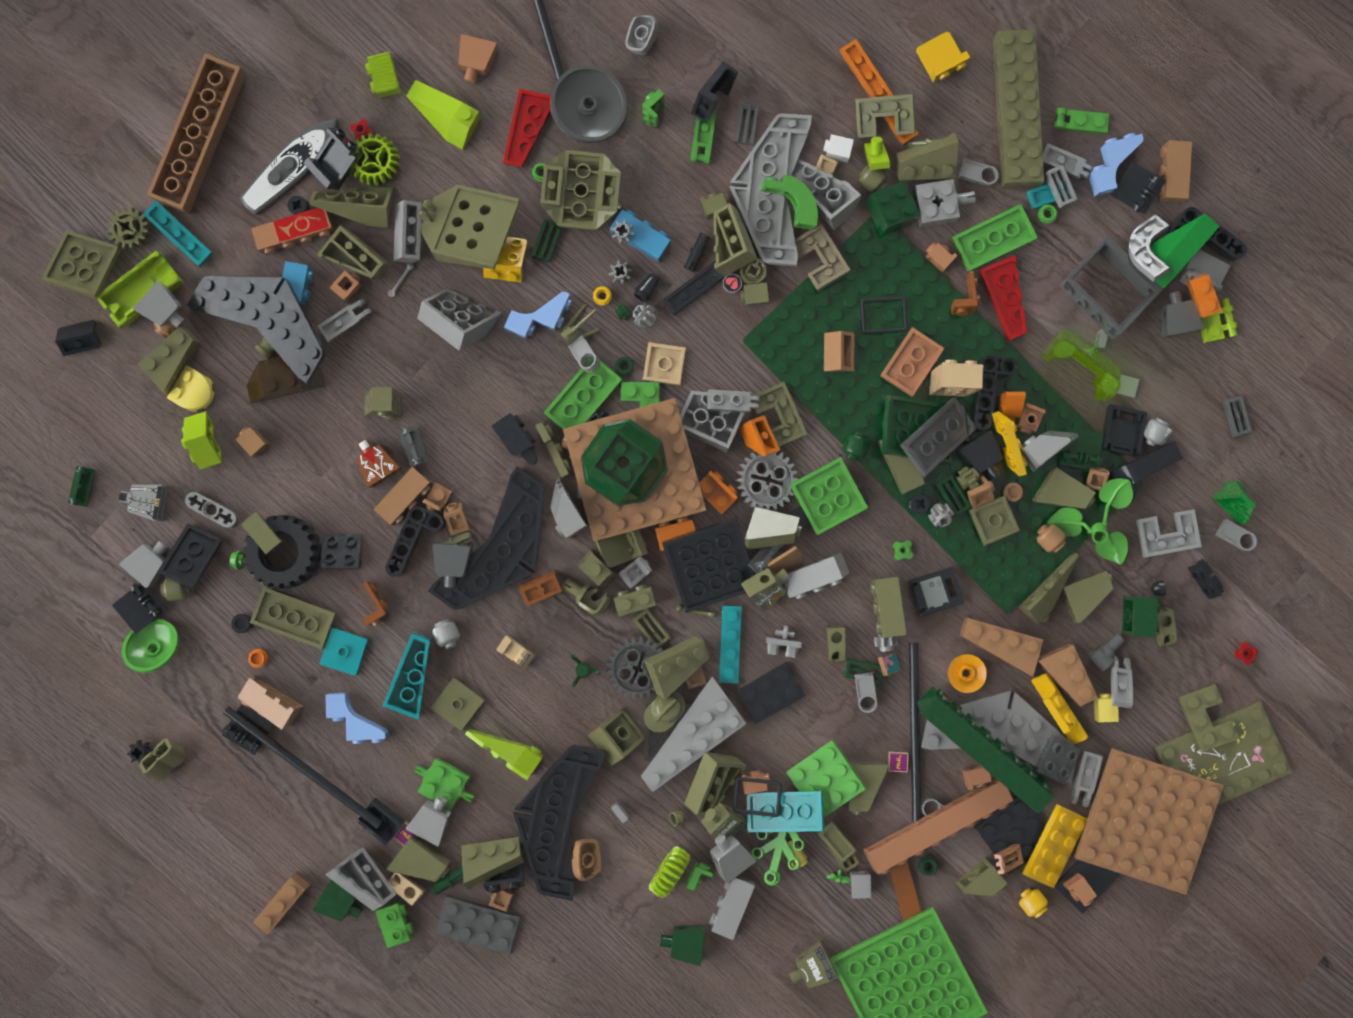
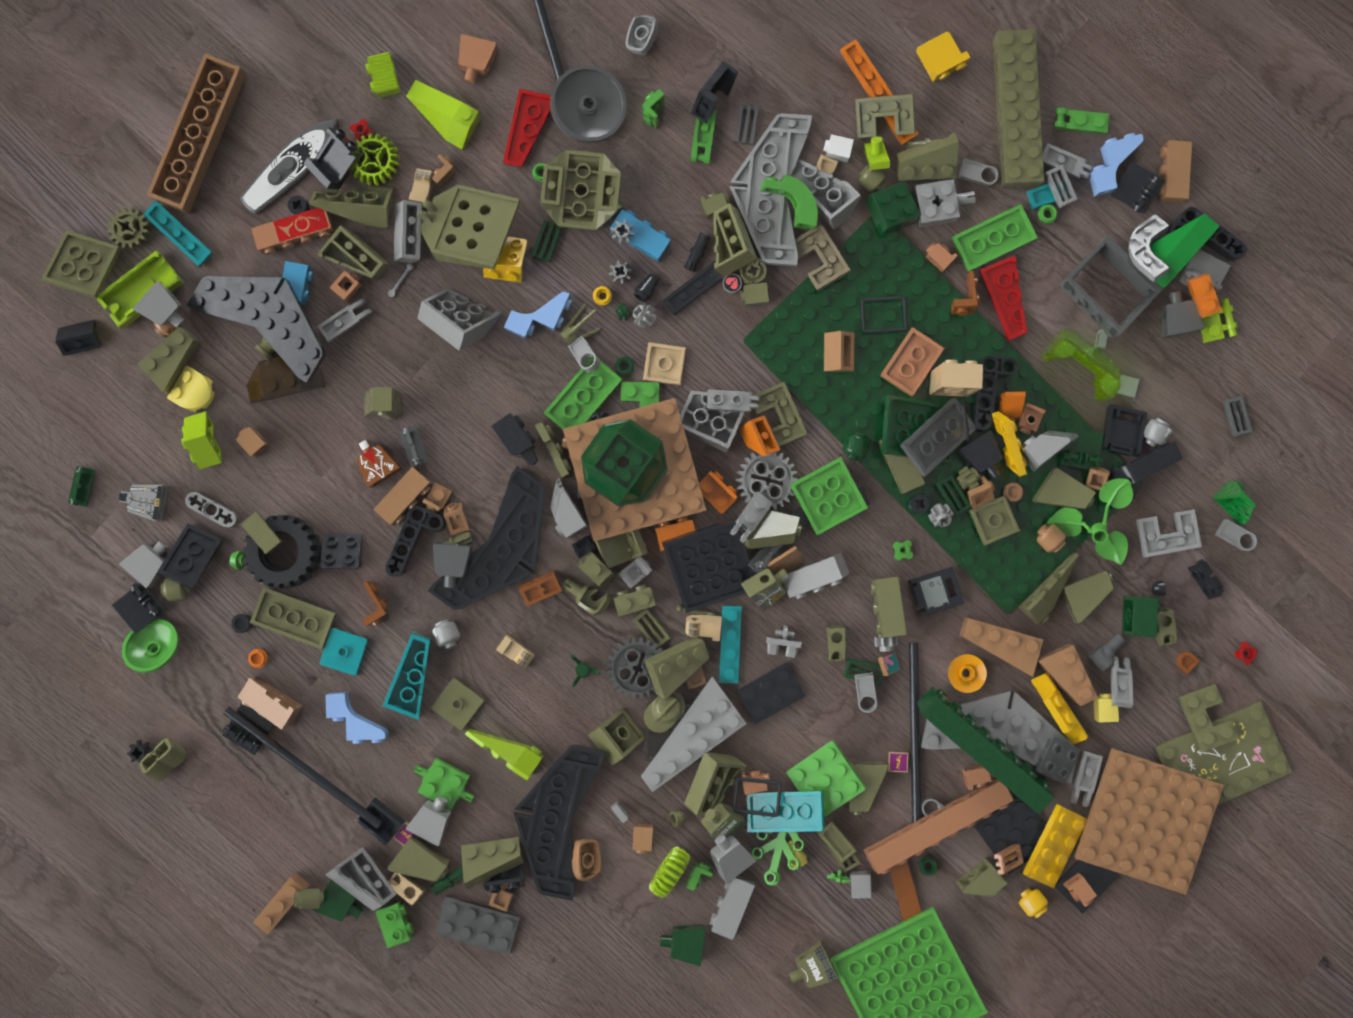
none -> olive brick [294,888,324,909]
none -> tan leg [408,168,433,206]
none -> medium nougat bracket [432,154,456,188]
none -> black tile [572,536,595,558]
none -> medium nougat brick [632,823,654,854]
none -> tan leg [685,615,722,641]
none -> light grey hinge [730,491,772,543]
none -> dark orange tile [1175,651,1201,675]

